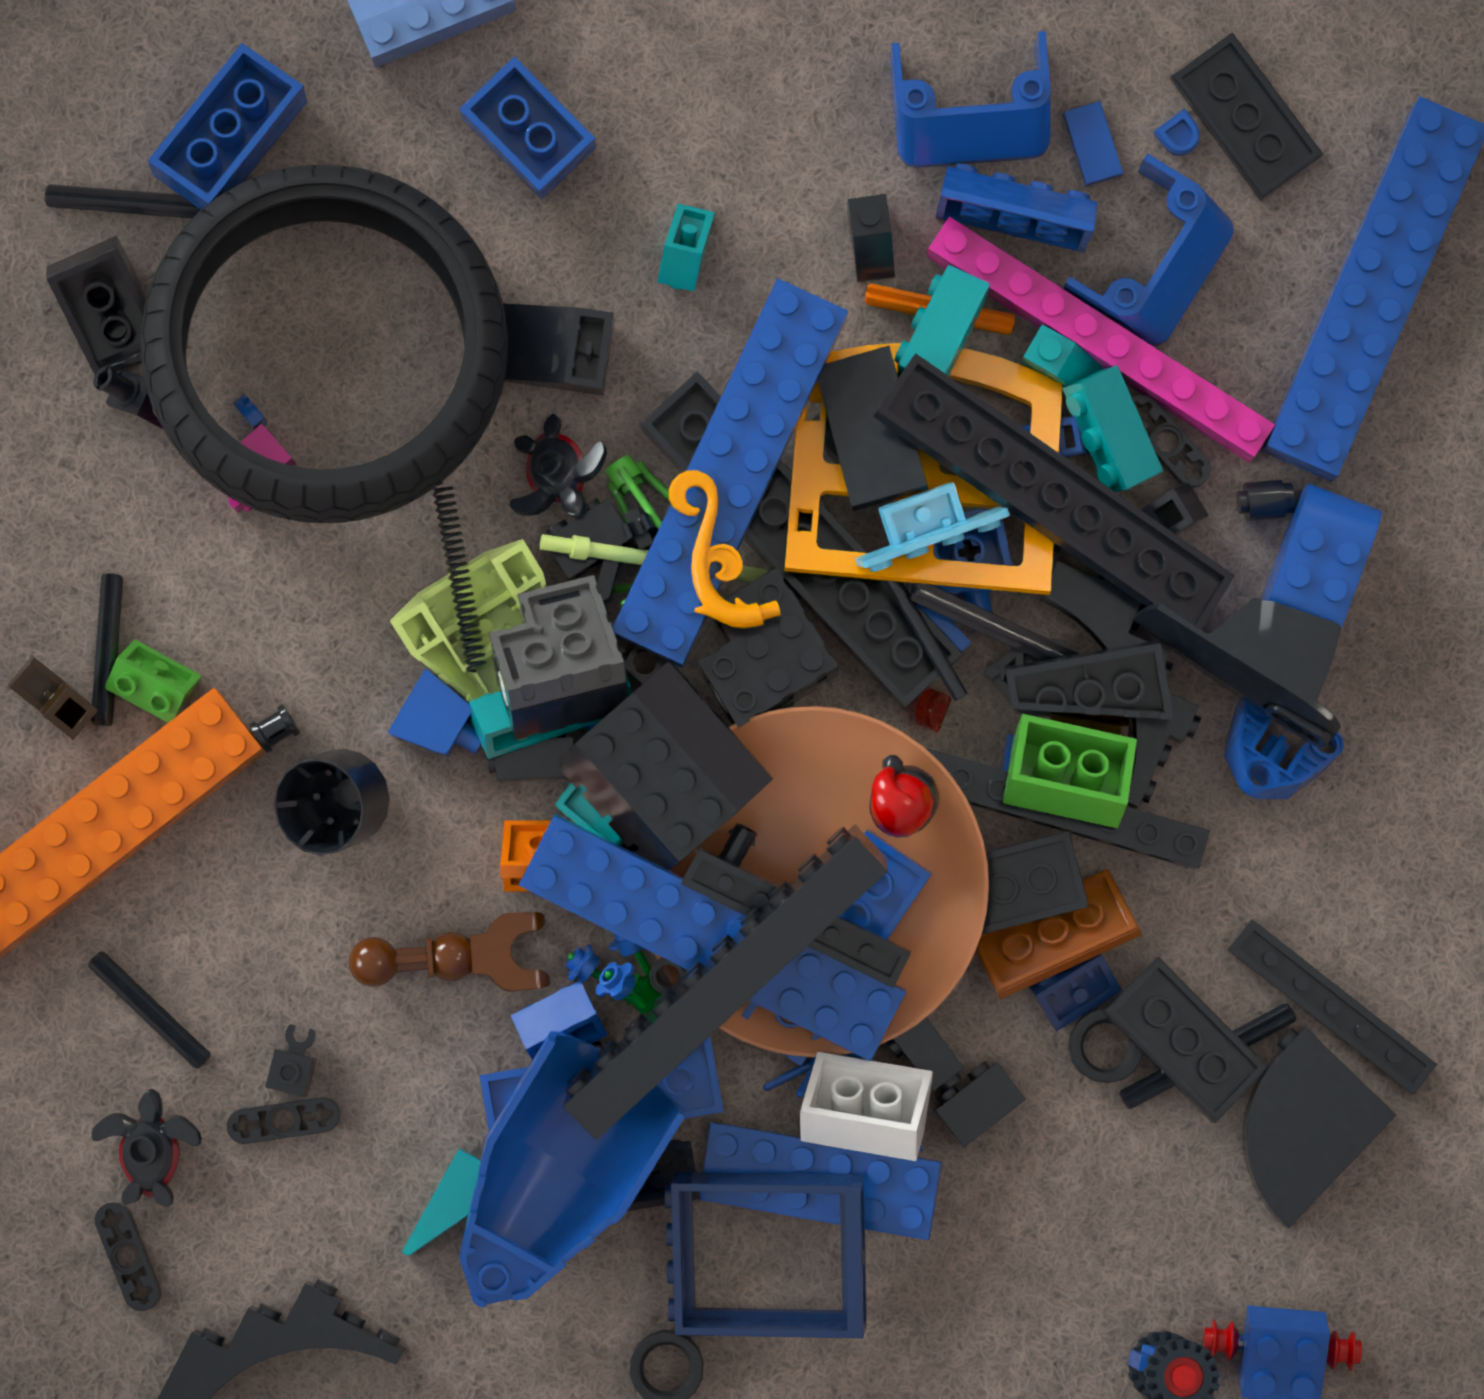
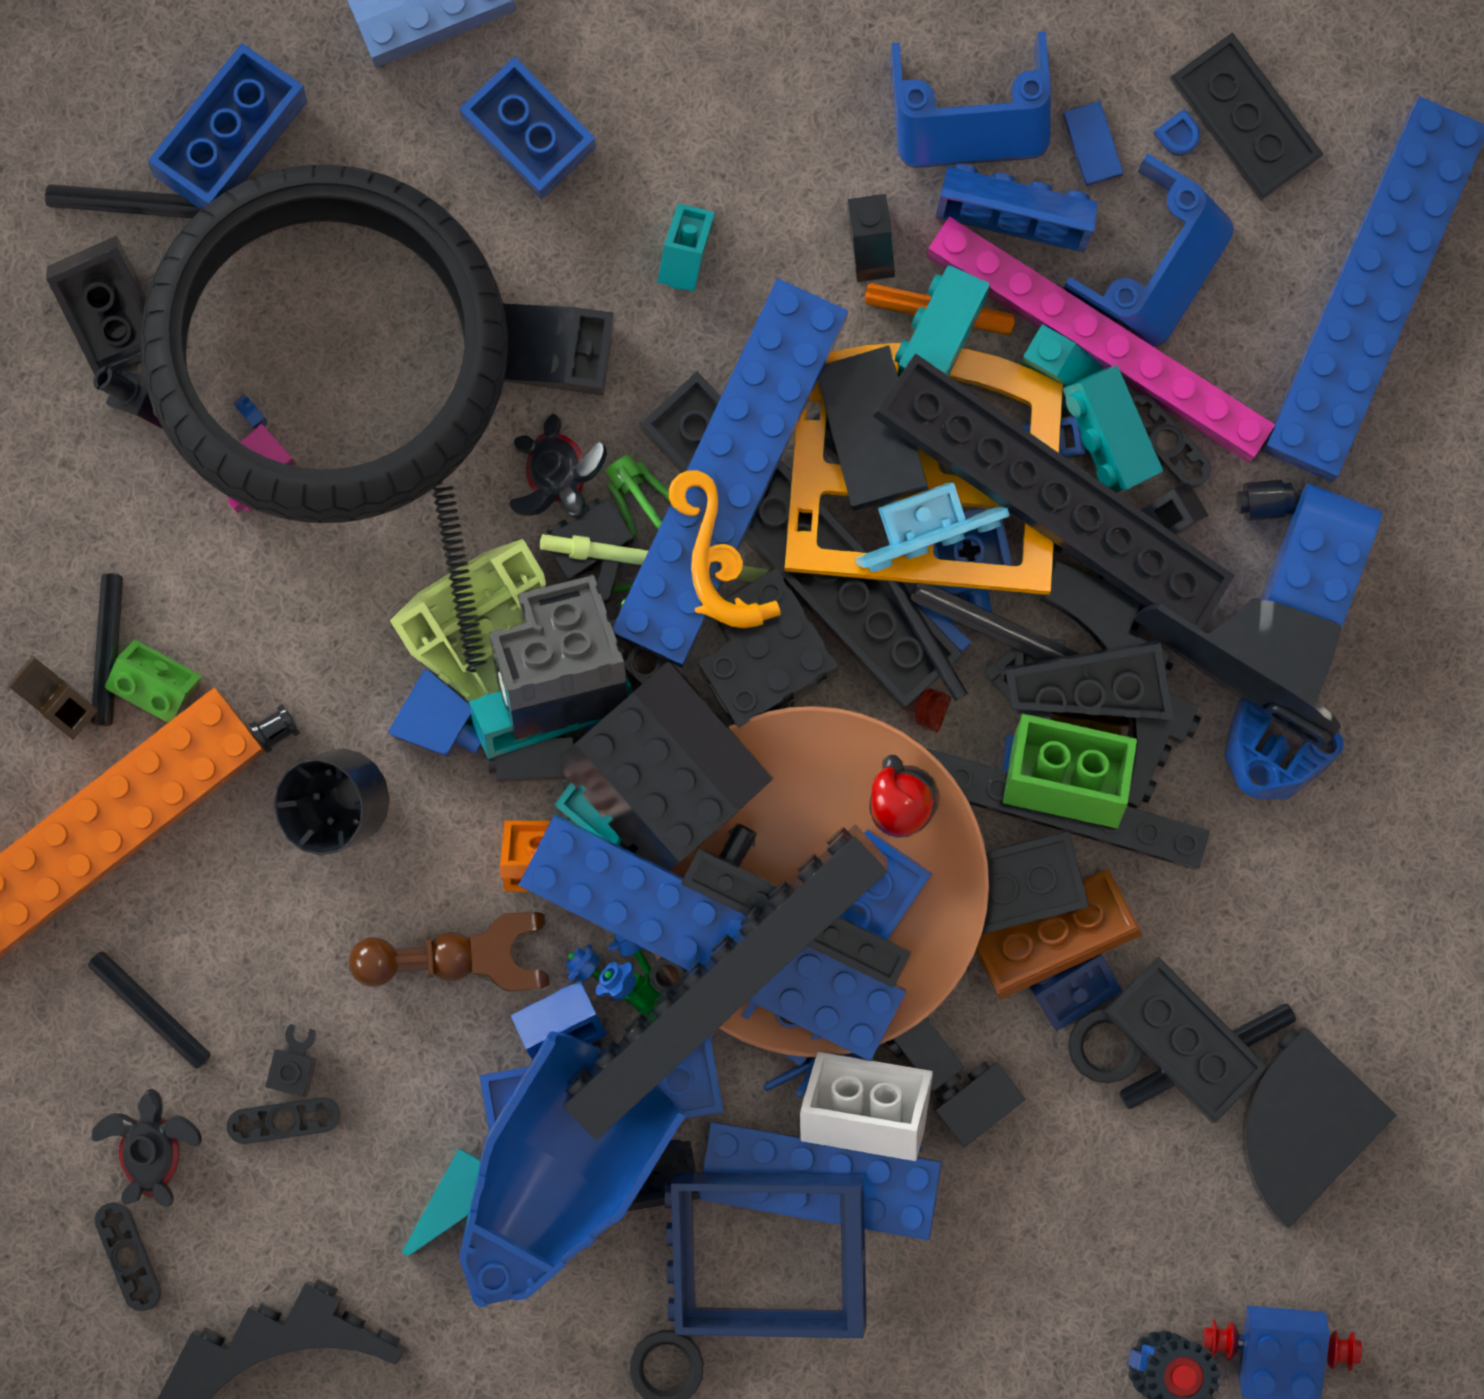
black plate [621,508,659,550] -> none
black plate [1227,919,1438,1095] -> none

